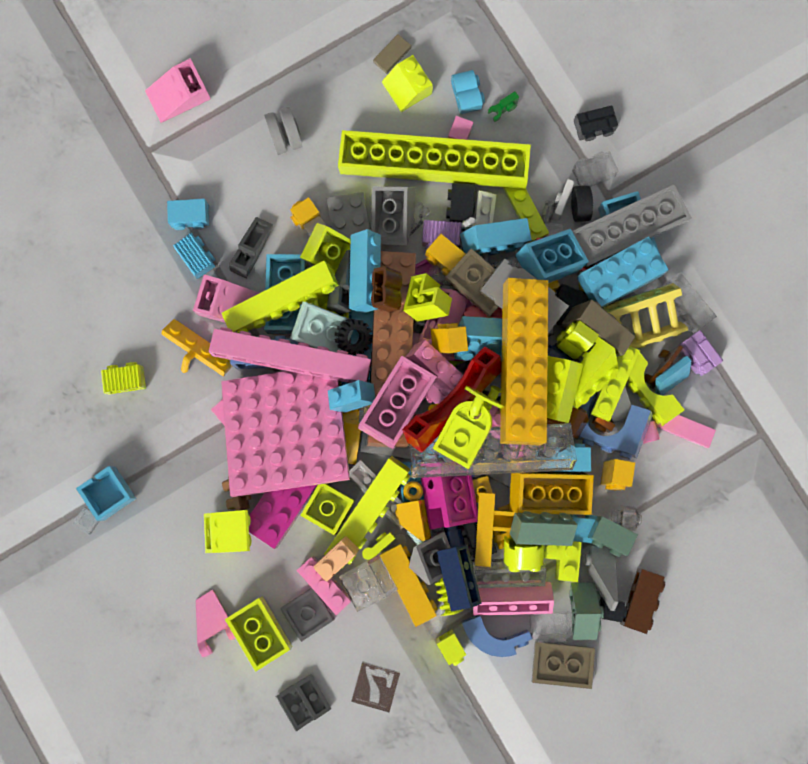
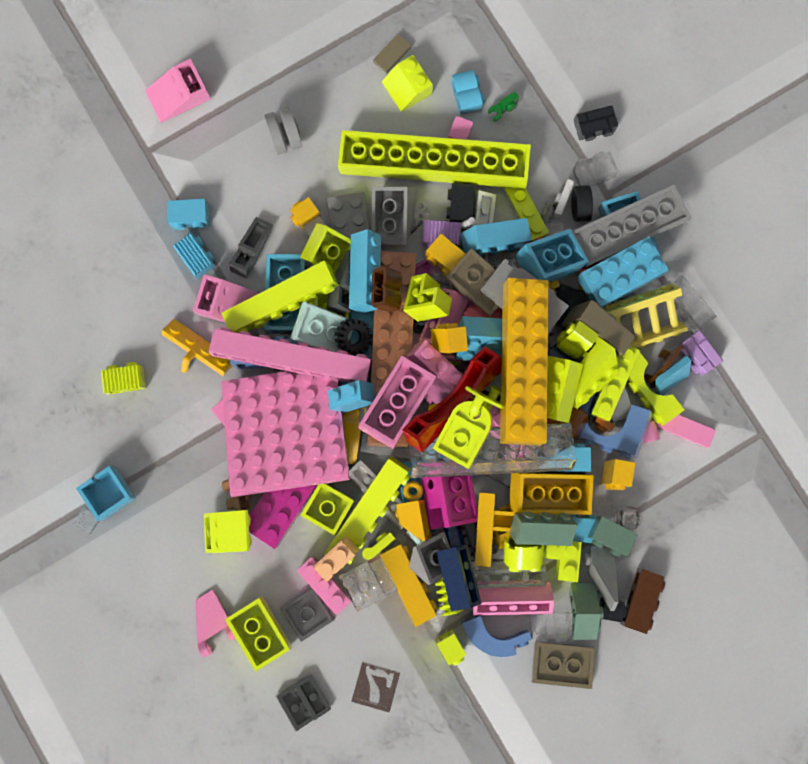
yellow brick [472,476,493,504] -> none

